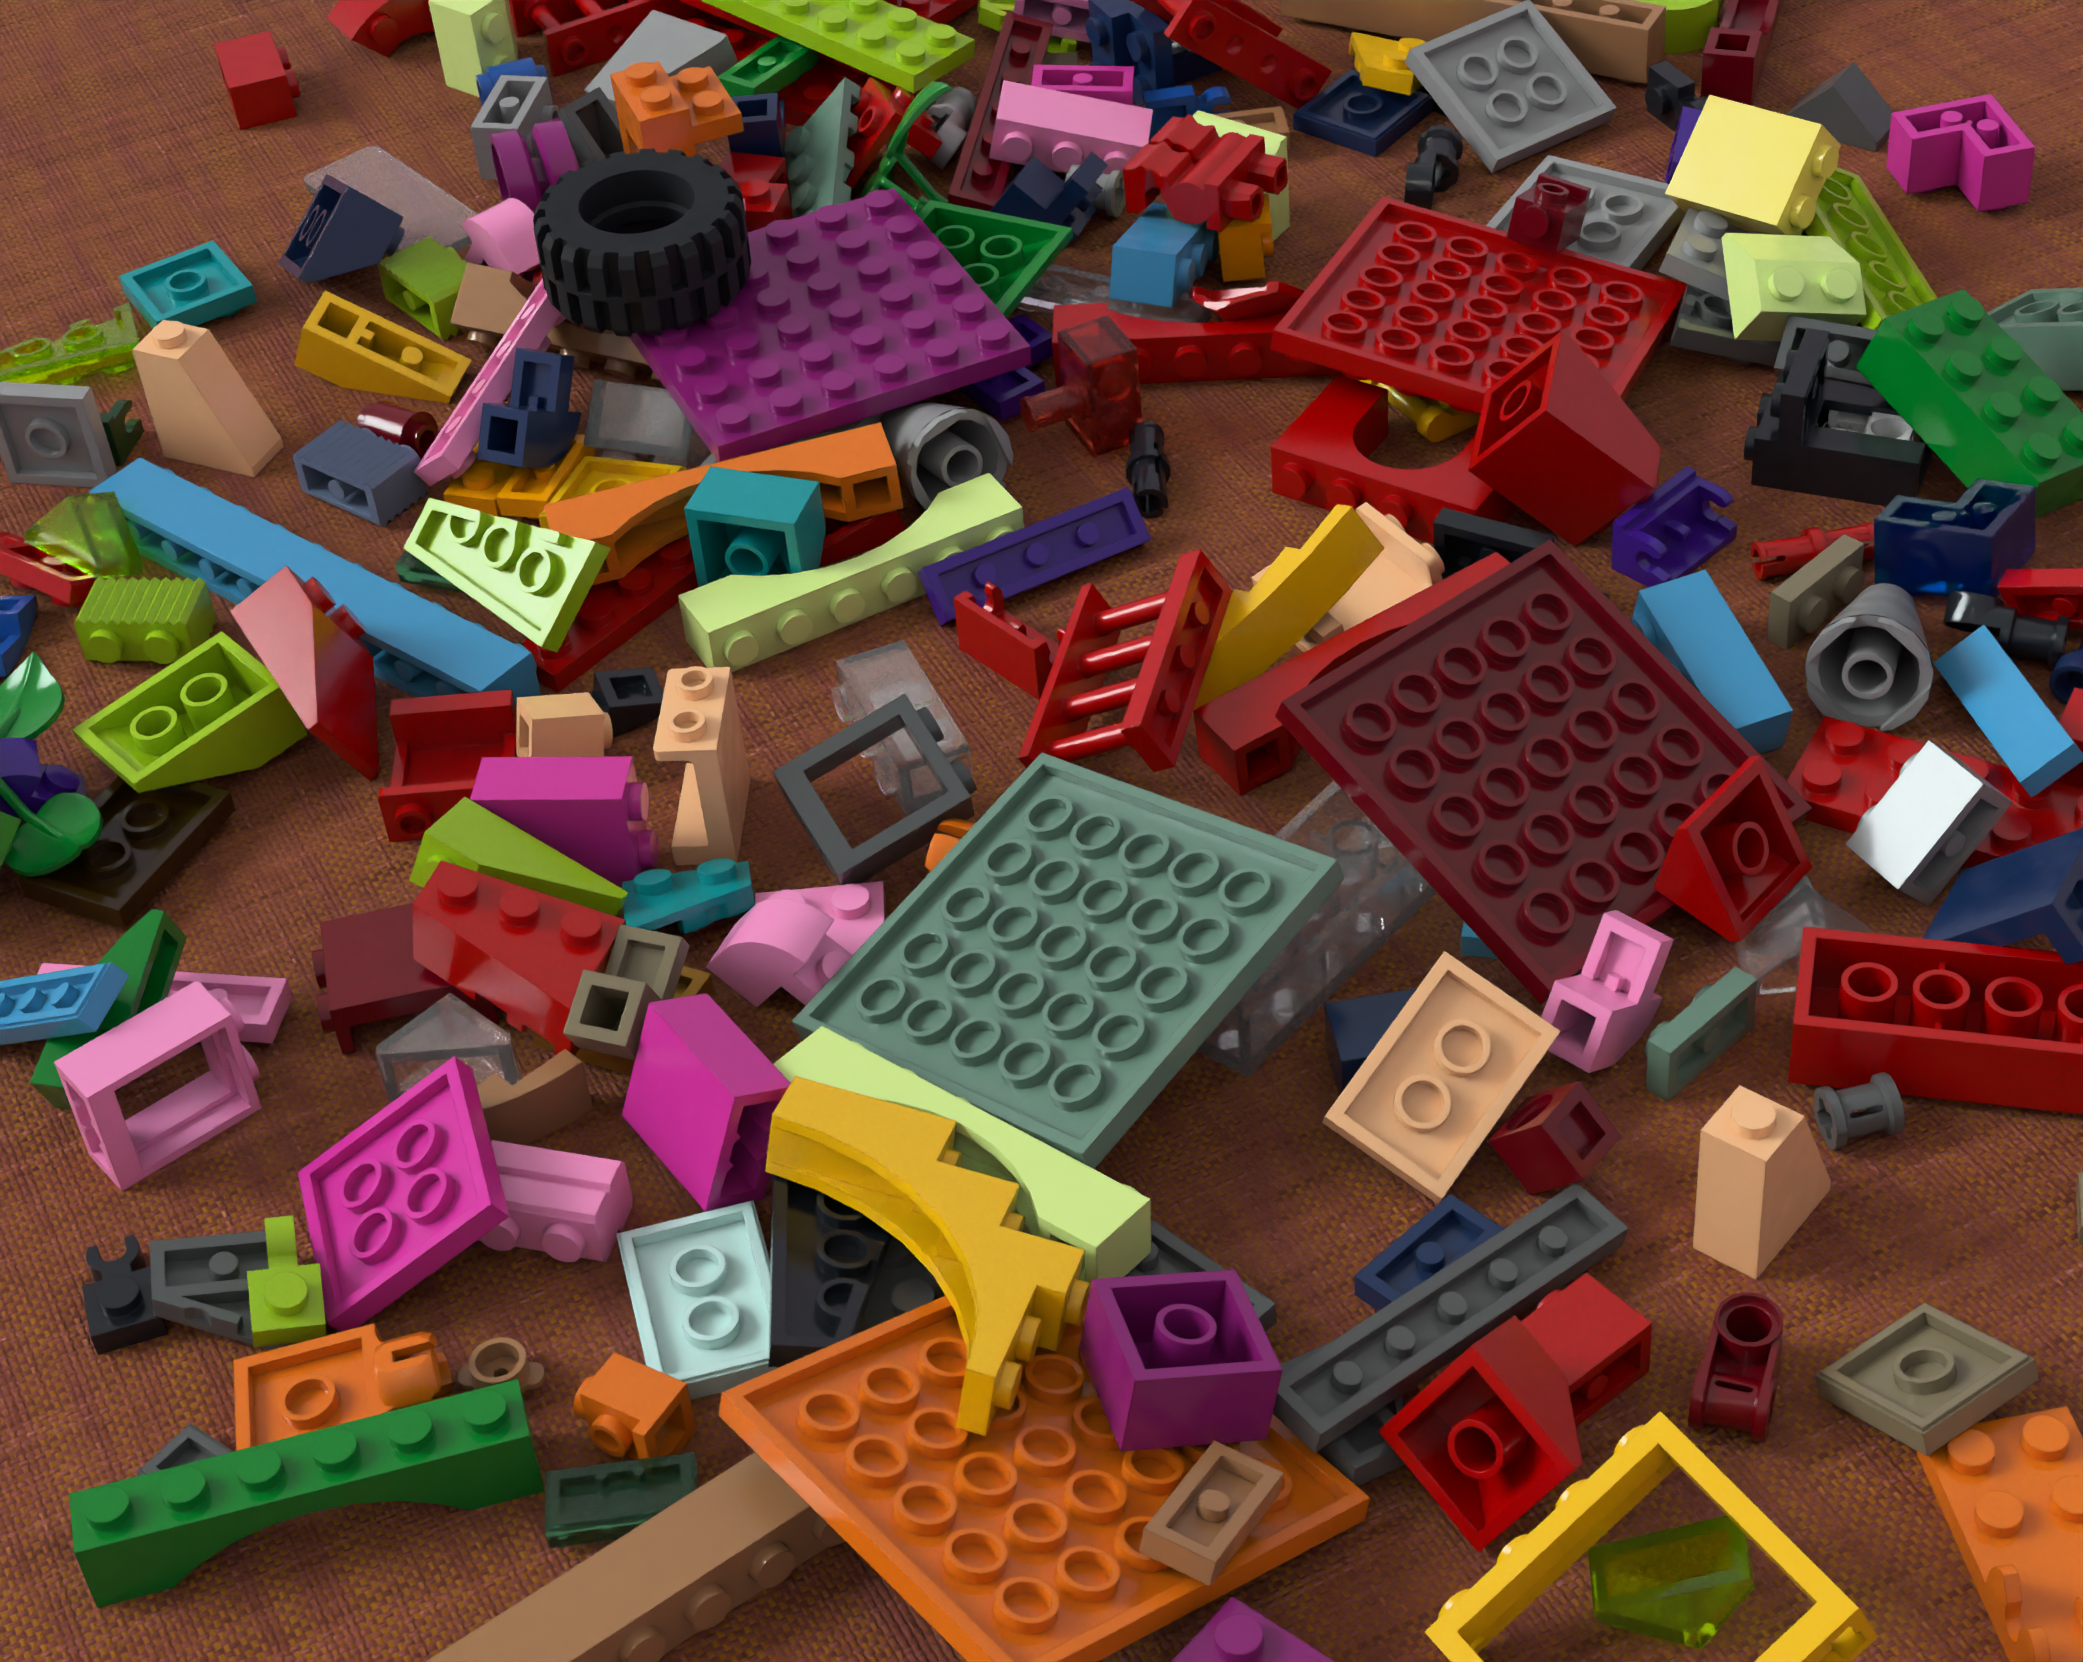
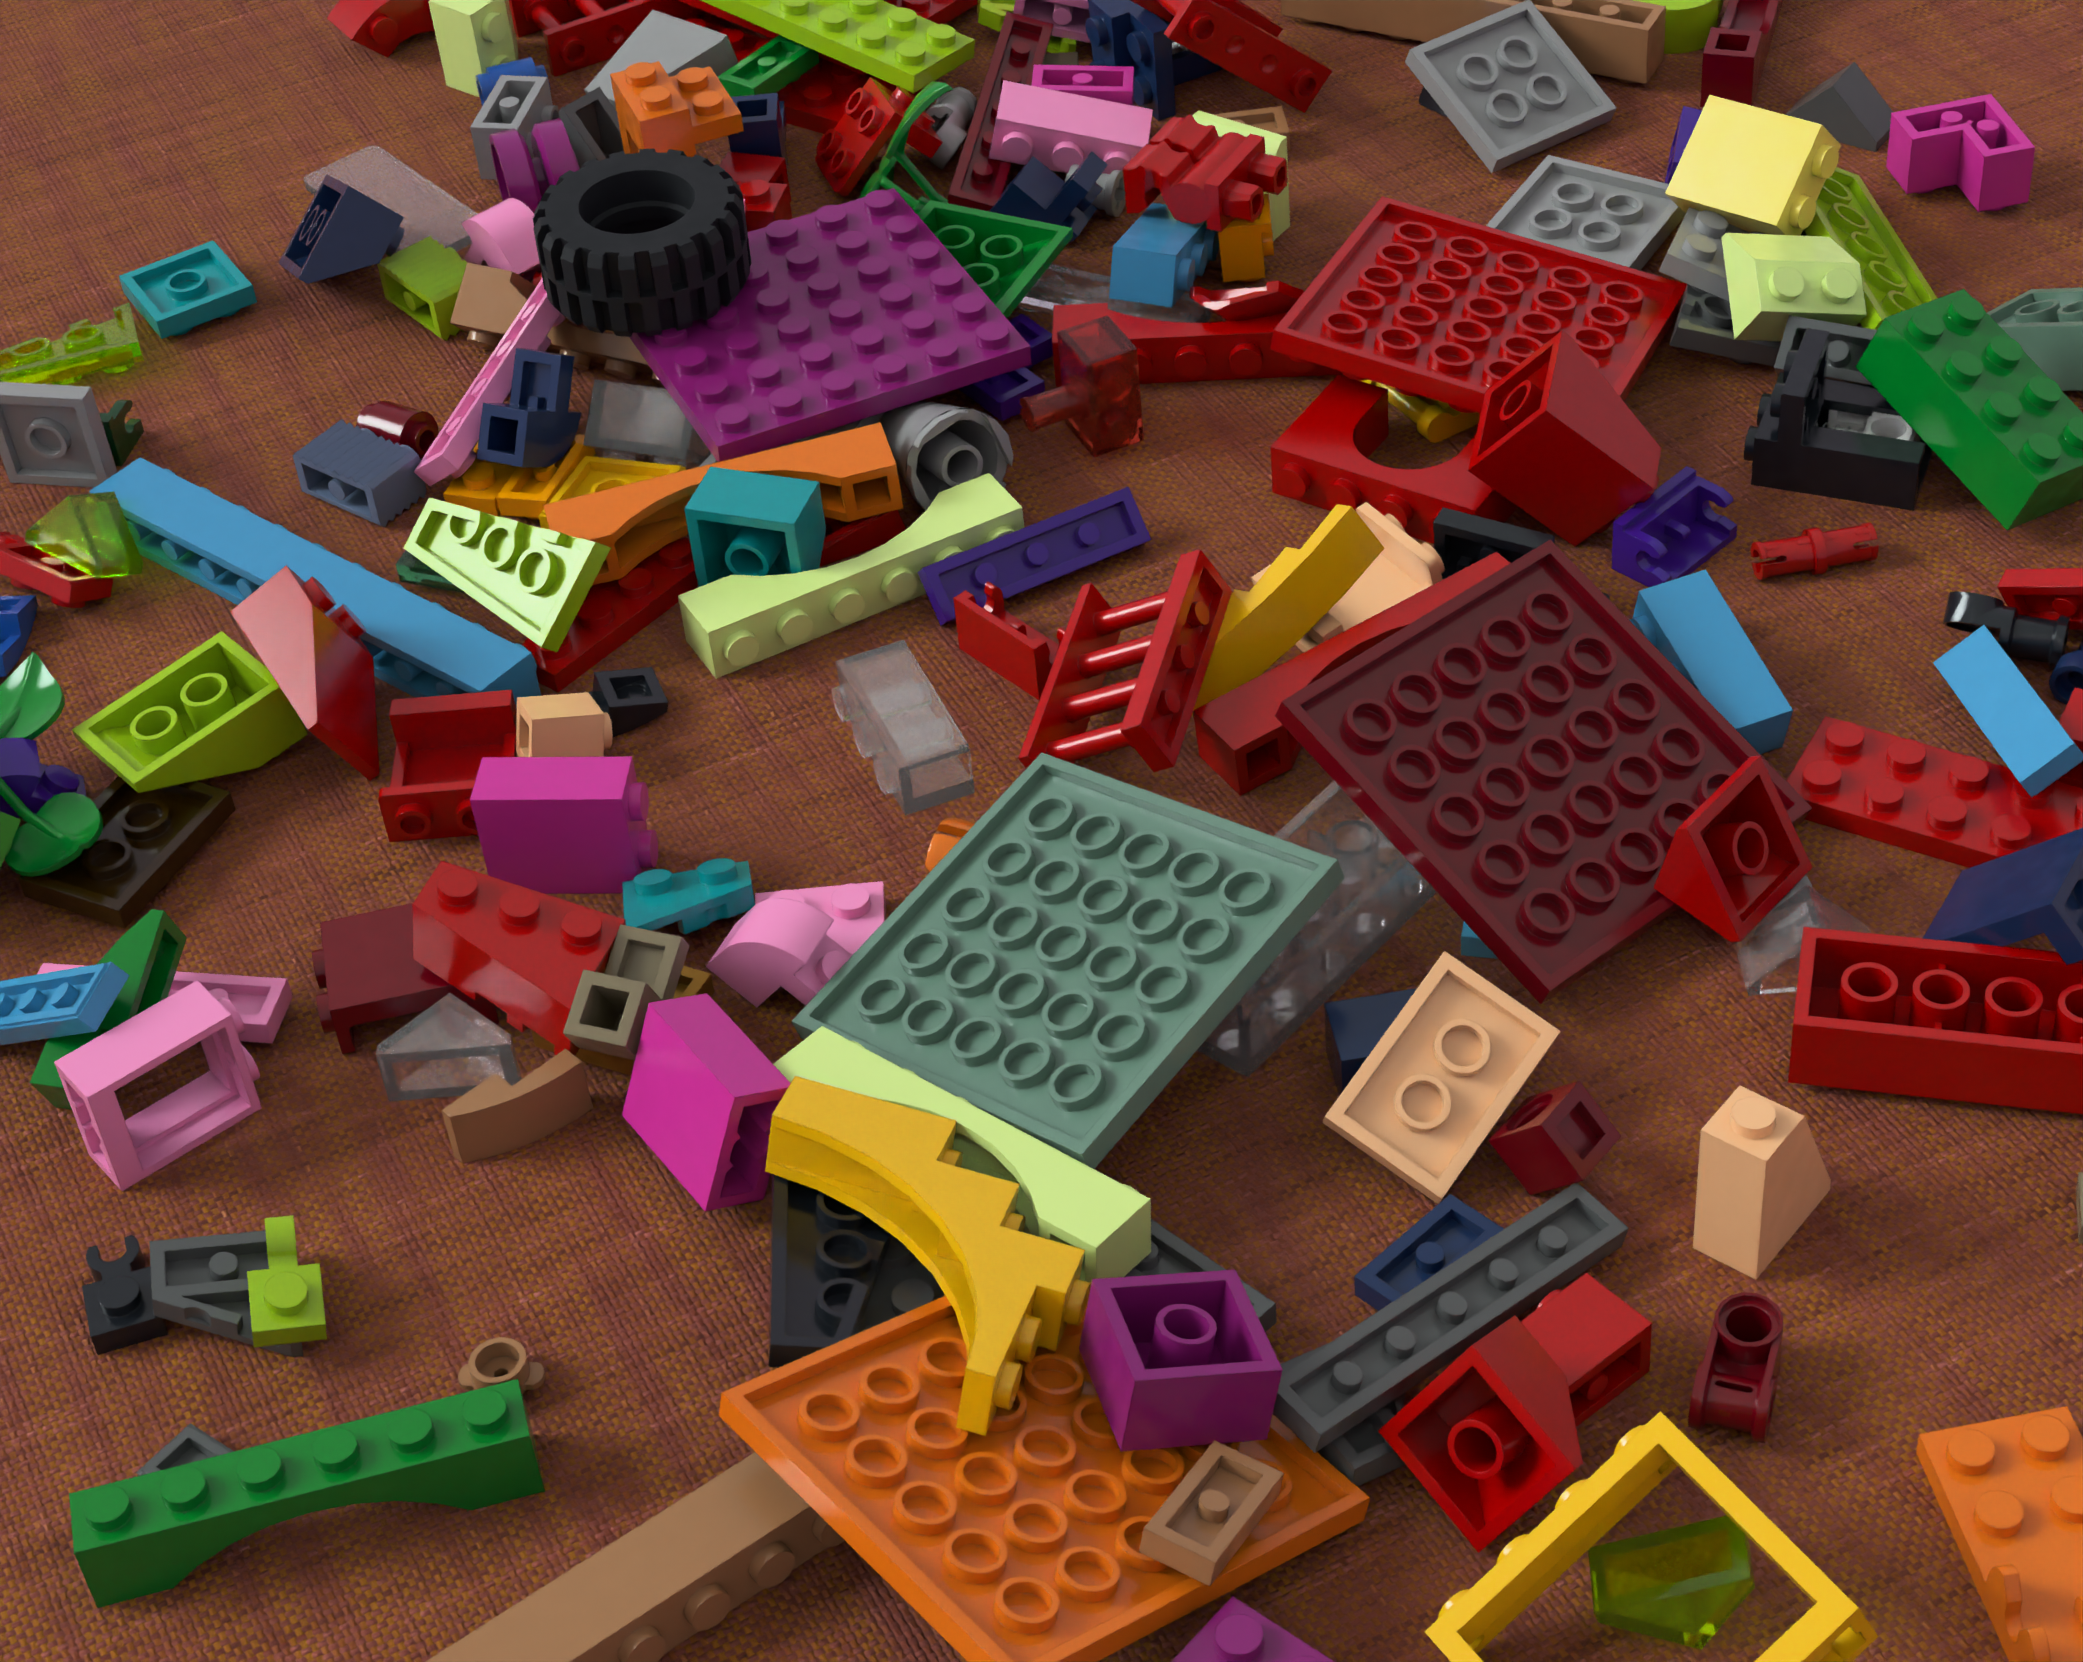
lime brick [74,576,216,664] -> none
light nougat slope [132,320,284,477] -> none
red brick [214,31,301,130] -> none
orange plate [233,1323,453,1451] -> none
yellow slope [294,290,472,403] -> none
dark pink plate [298,1056,510,1332] -> none
lime slope [409,797,628,917] -> none
bright pink brick [478,1140,633,1262] -> none
clear green plate [545,1452,699,1548] -> none
orange brick [573,1352,697,1483] -> none
light aqua tile [616,1200,778,1400] -> none
light nougat panel [653,666,750,865] -> none
dark grey window [773,693,977,885] -> none
sand green wing [784,77,861,218] -> none
black pin [1126,421,1171,519] -> none
blue plate [1142,84,1231,144] -> none
dark blue tile [1293,69,1433,157] -> none
yellow wing [1348,32,1426,96] -> none
black connector [1404,125,1464,210] -> none
dark red brick [1506,173,1591,254] -> none
bright pink brick [1541,910,1674,1073] -> none
black plate [1645,60,1708,132] -> none
sand green plate [1645,967,1757,1102] -> none
dark tan plate [1767,534,1865,650] -> none
light grey cone [1805,583,1934,731] -> none
dark grey bush [1813,1072,1905,1150] -> none
dark tan plate [1815,1303,2038,1456] -> none
brick [1845,740,2013,906] -> none
clear blue brick [1874,479,2036,598] -> none

